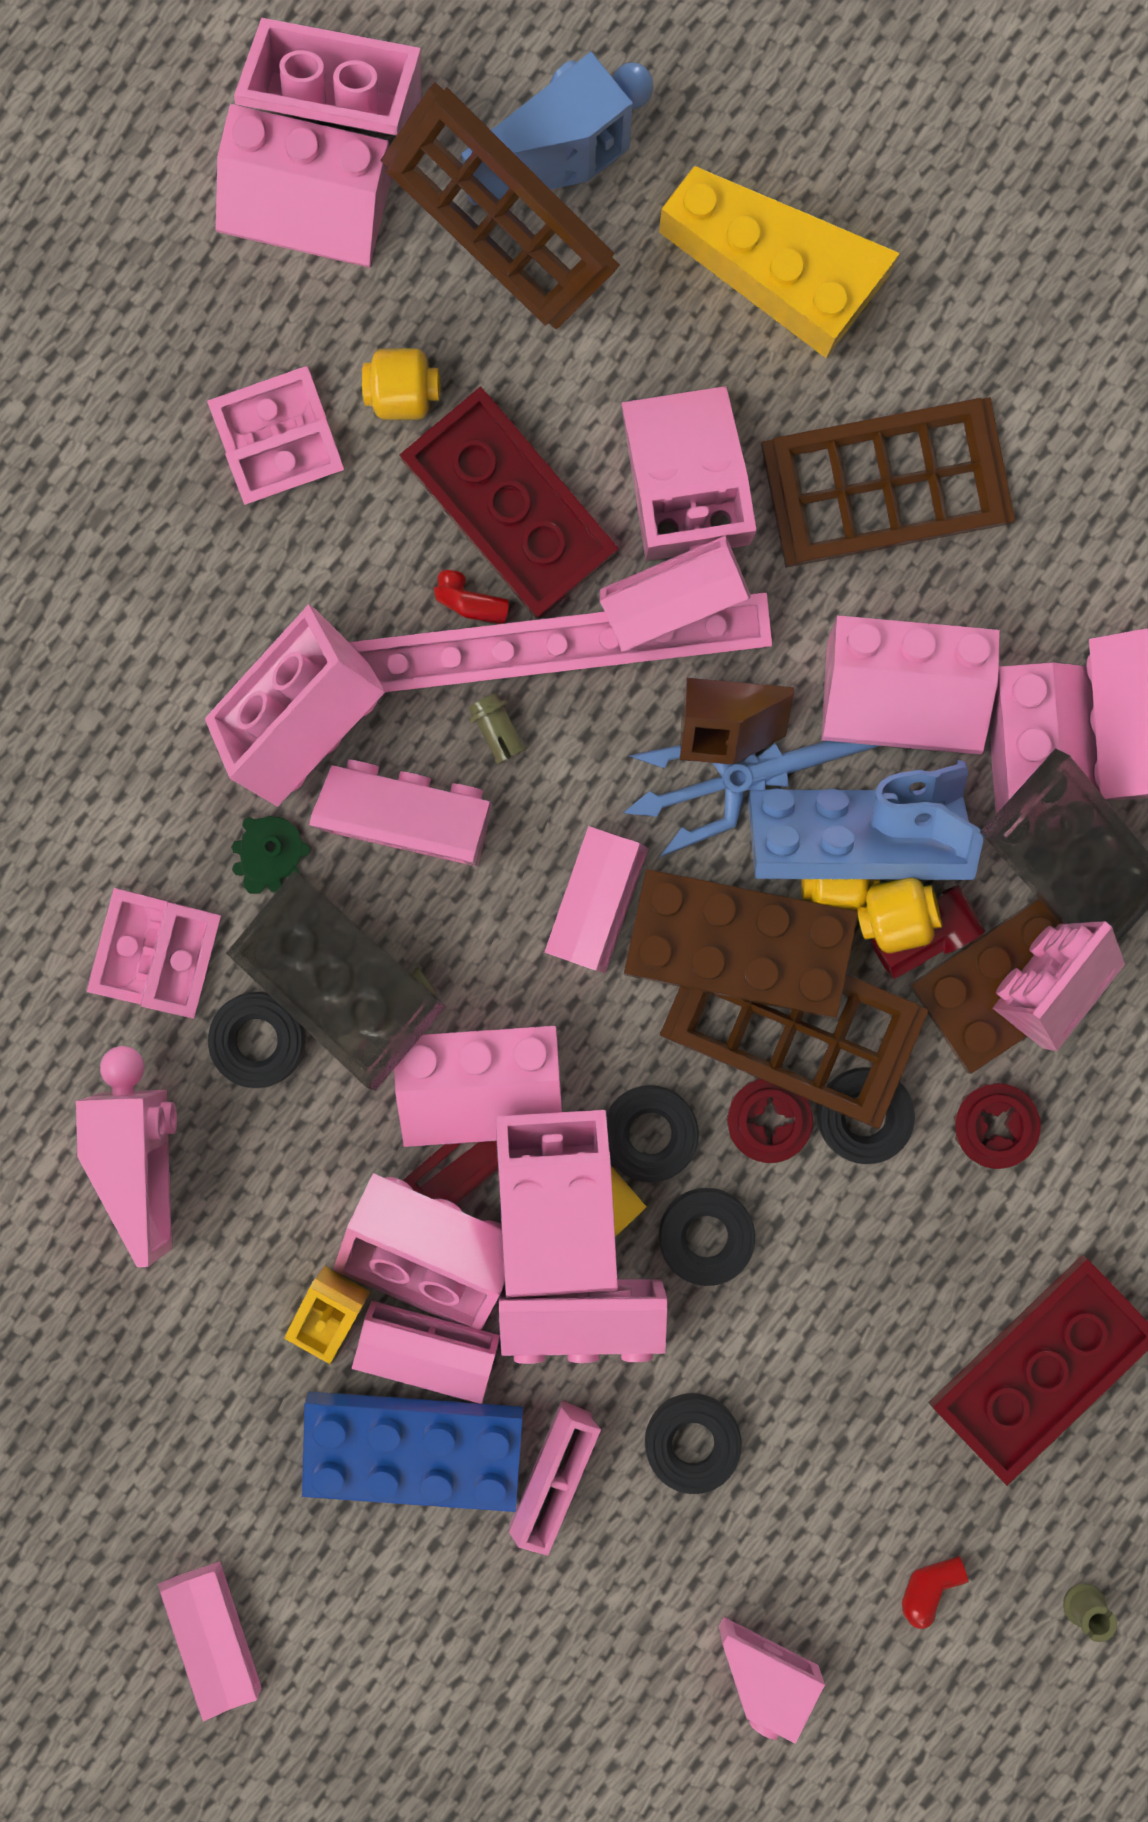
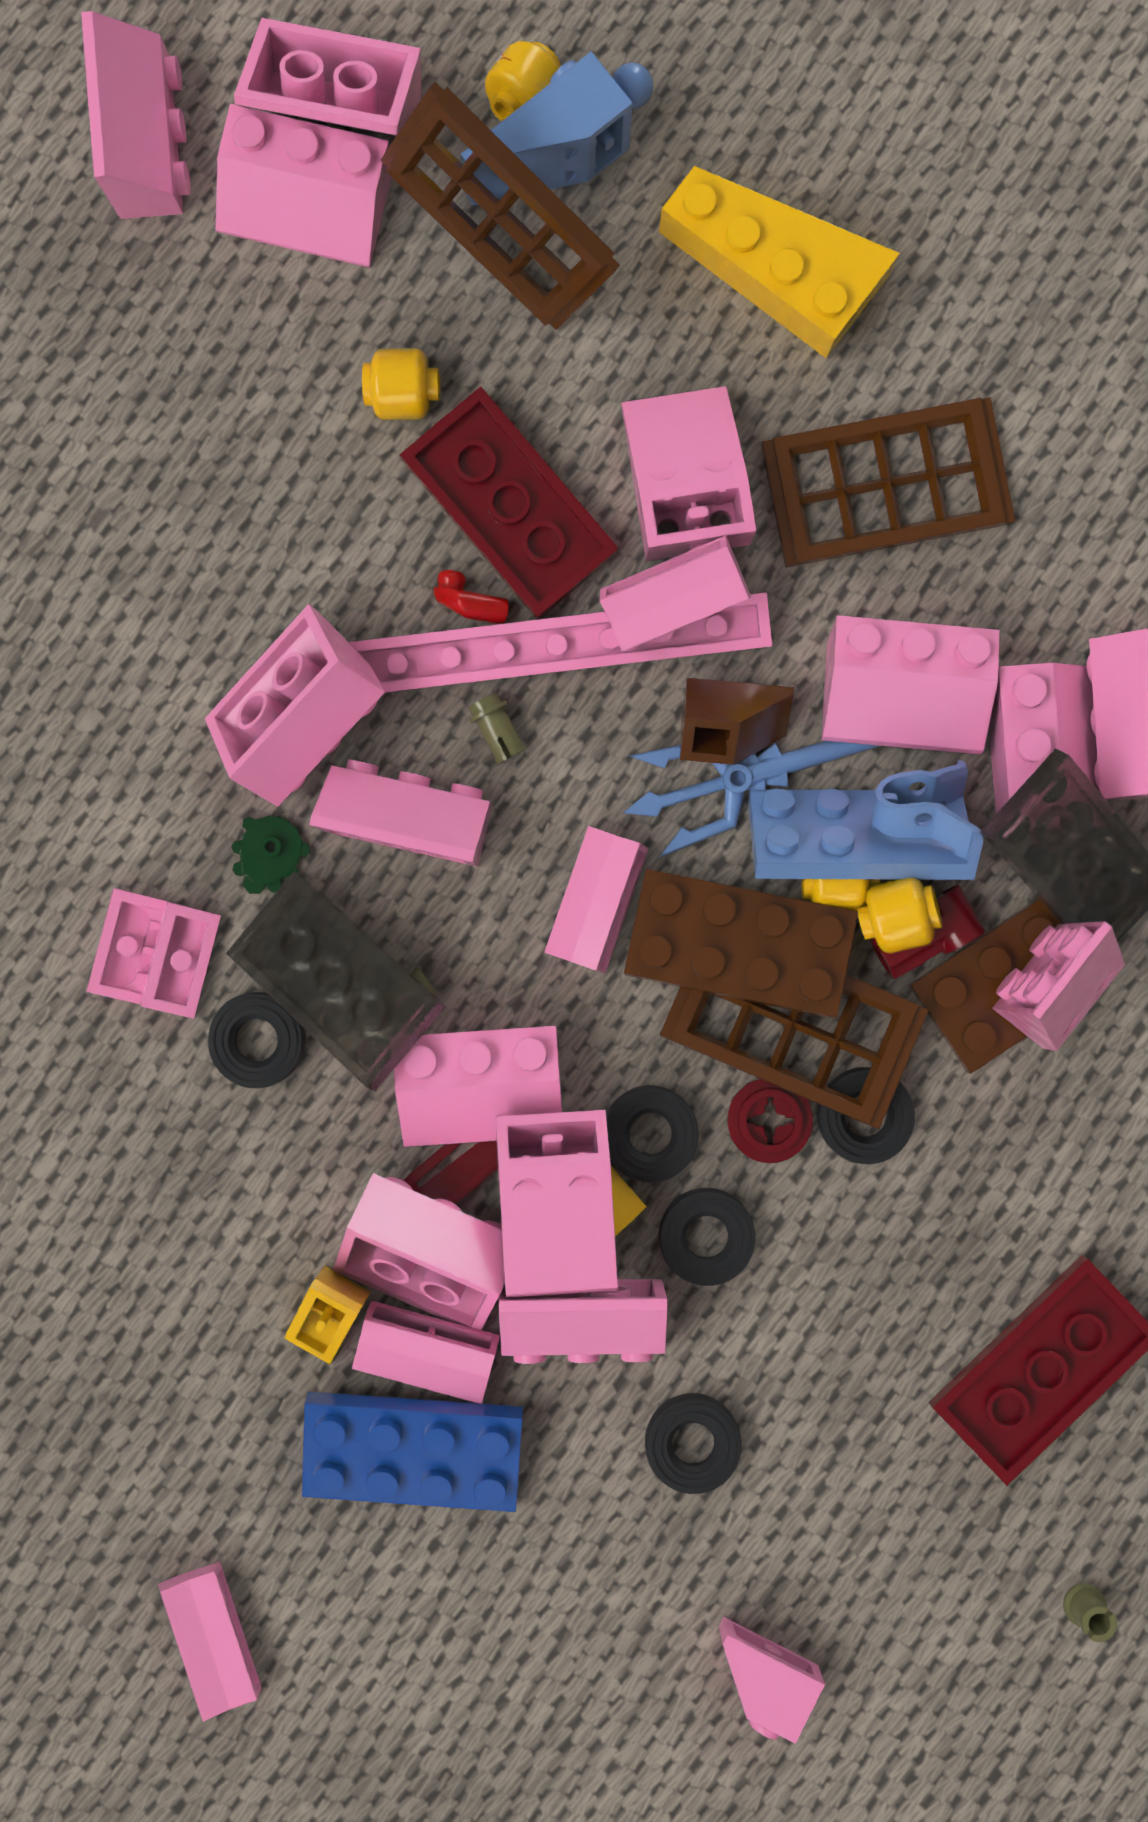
bright pink slope [76,1046,177,1267] -> none
bright pink slope [207,366,345,505] -> none
bright pink piece [509,1400,601,1556] -> none
red arm [902,1556,969,1629] -> none
dark red gear [953,1083,1041,1169] -> none
none -> bright pink slope [81,11,191,219]
none -> yellow head [485,41,561,121]

